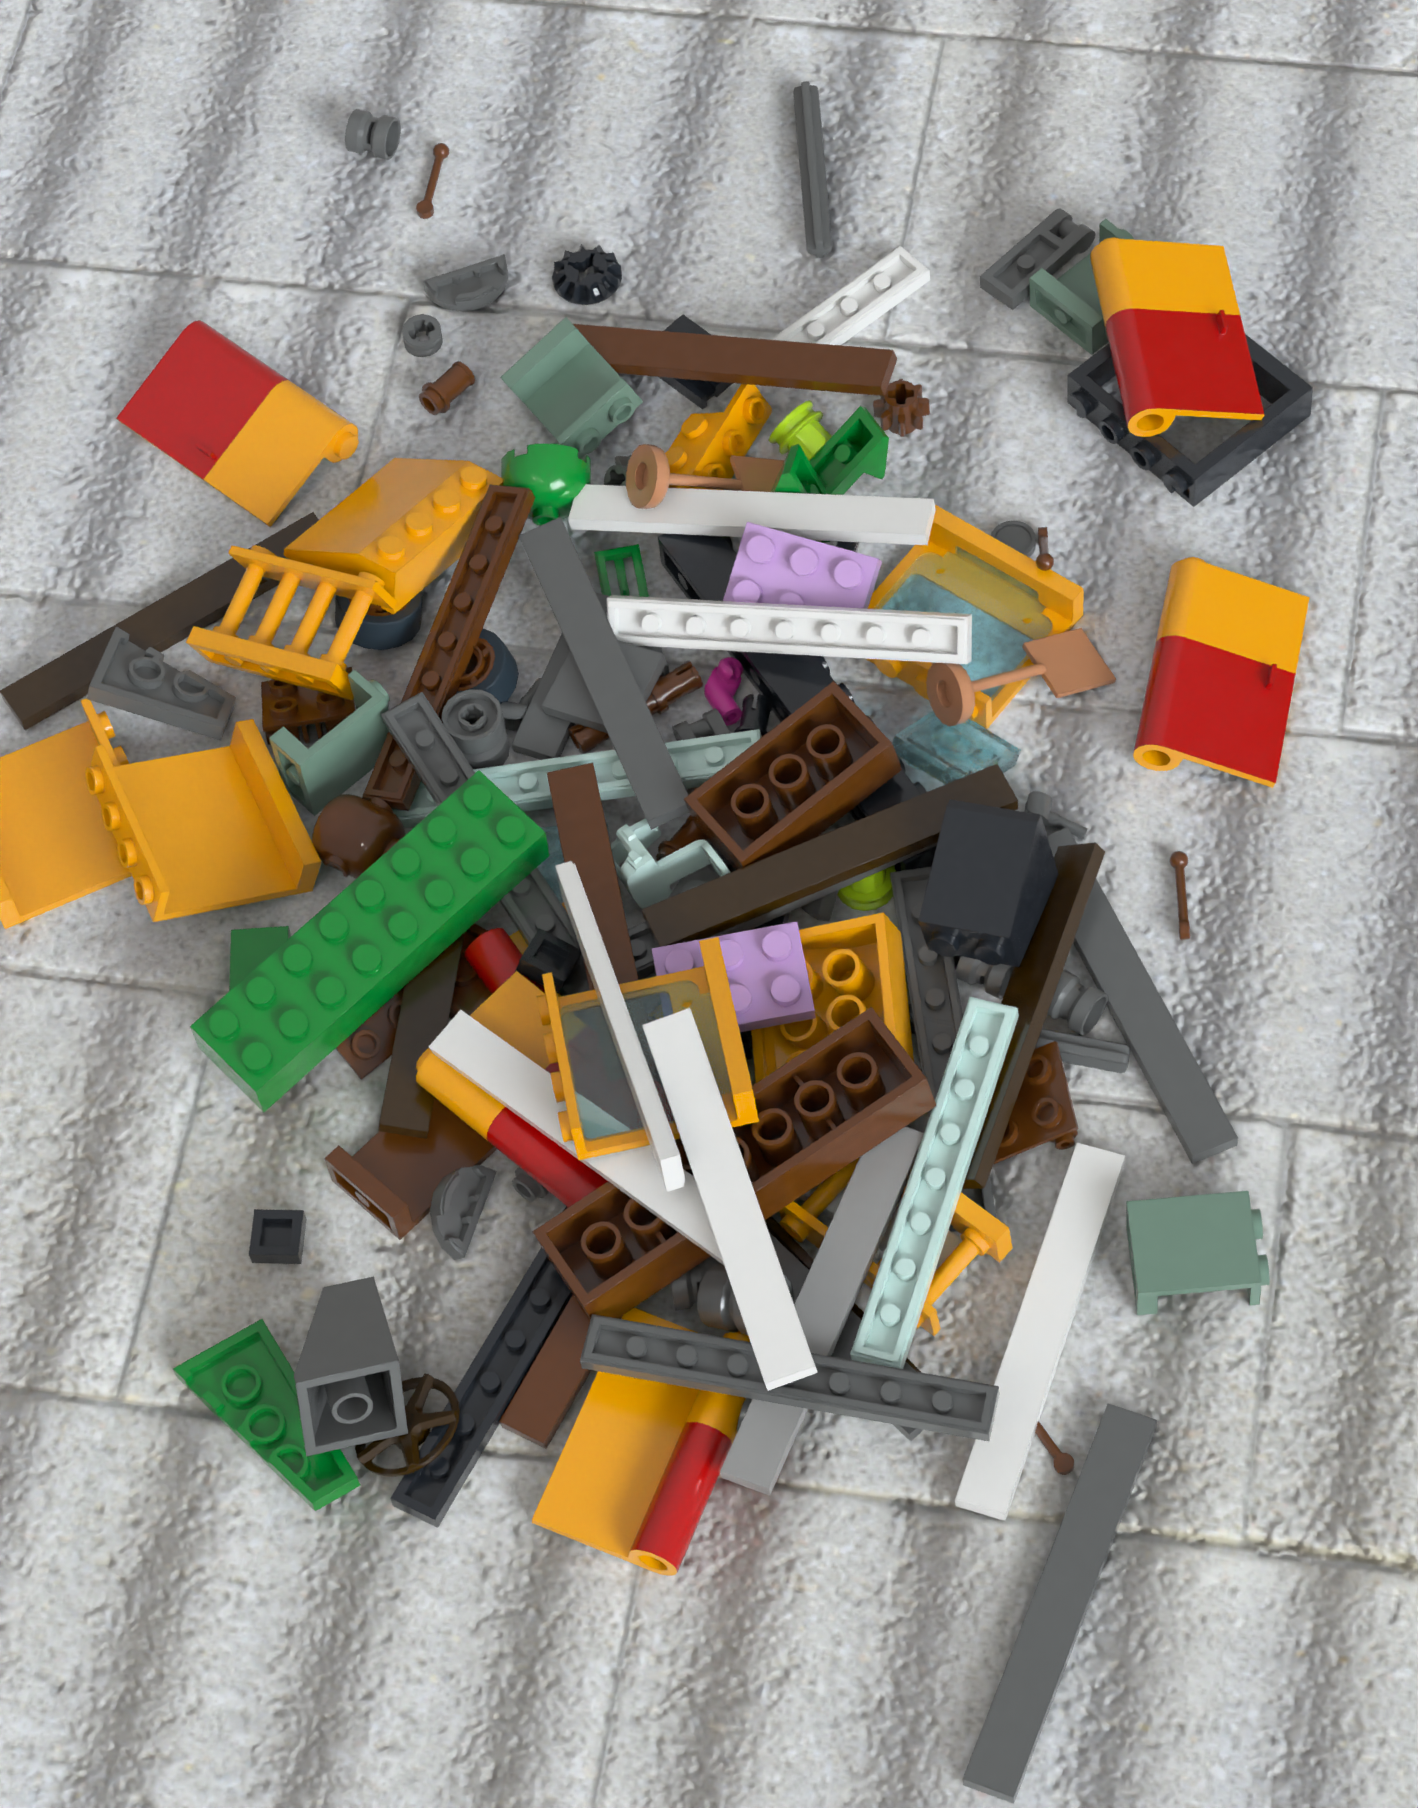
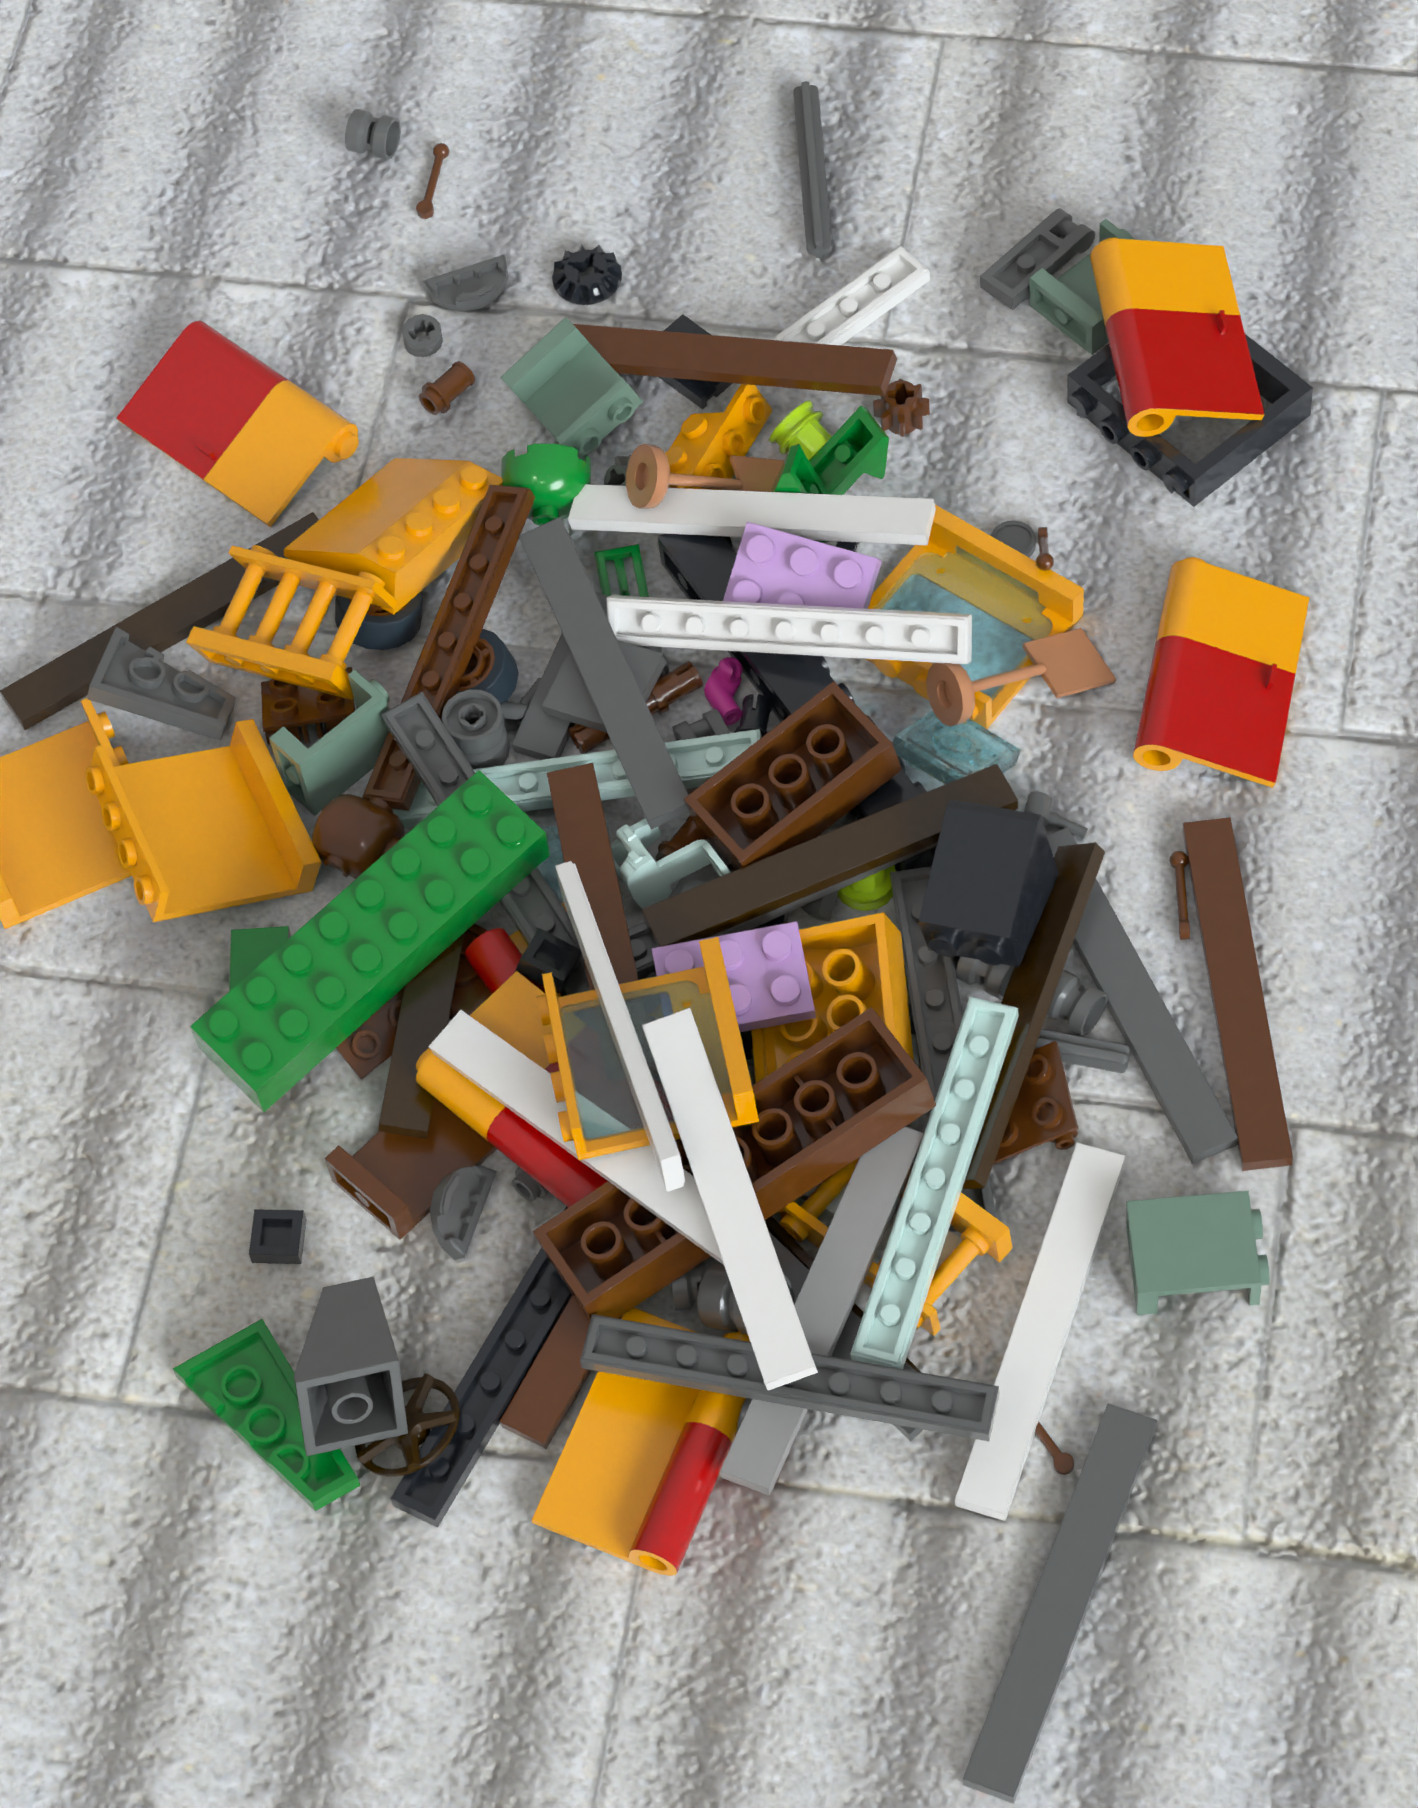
none -> reddish brown tile [1182,817,1293,1171]

